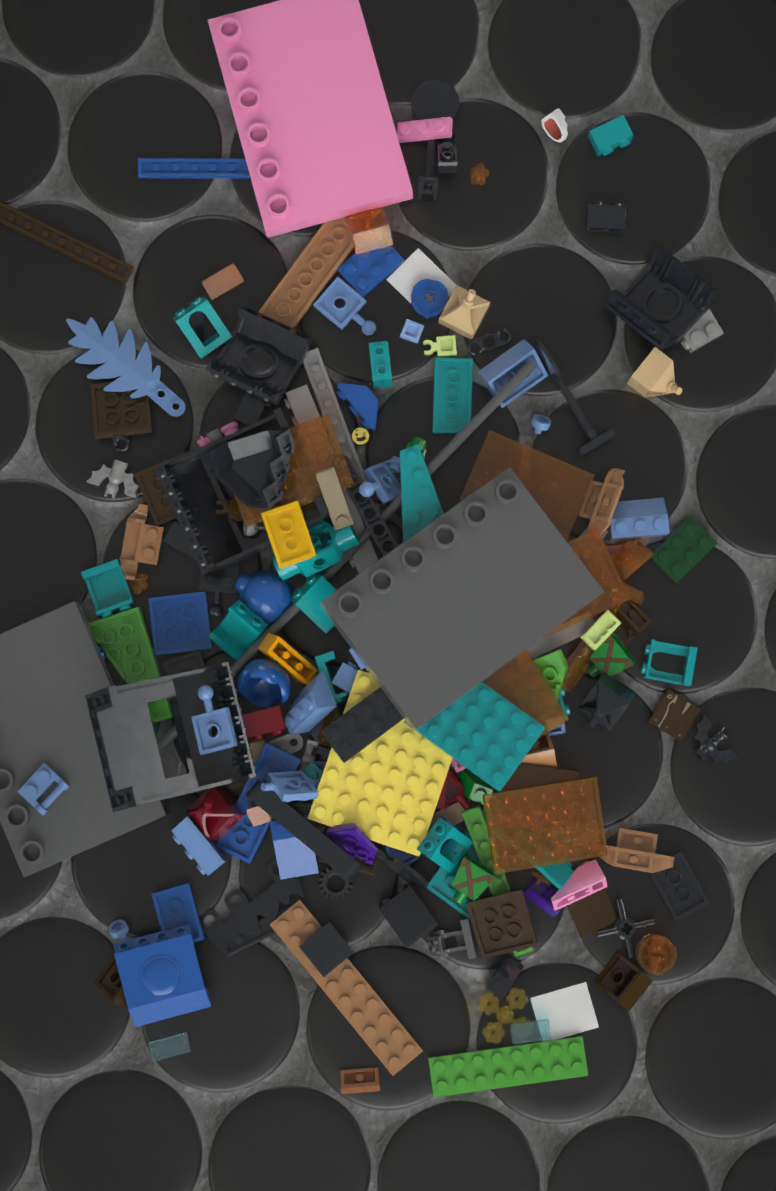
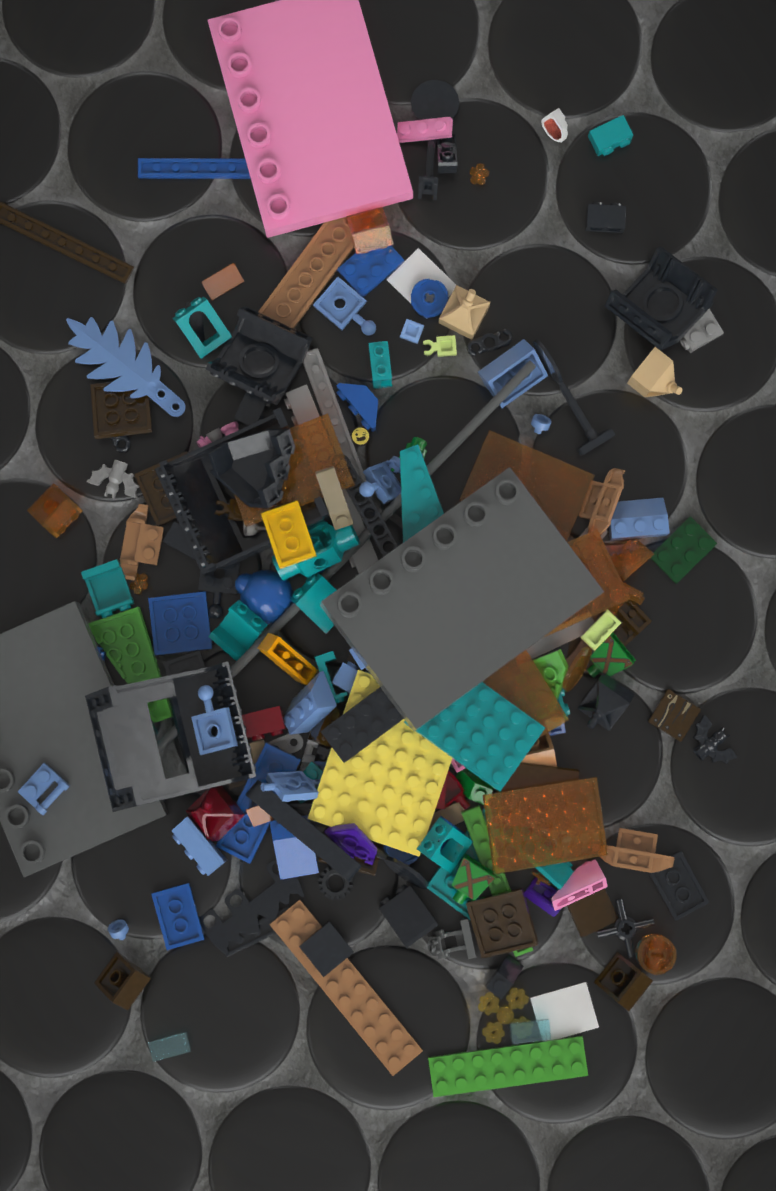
blue panel [114,924,211,1027] -> none
blue piece [236,659,291,708] -> none
dark orange slope [340,1067,380,1094] -> none
teal tile [433,357,473,434] -> none
teal panel [641,639,698,686] -> none
none -> clear orange slope [27,483,83,538]

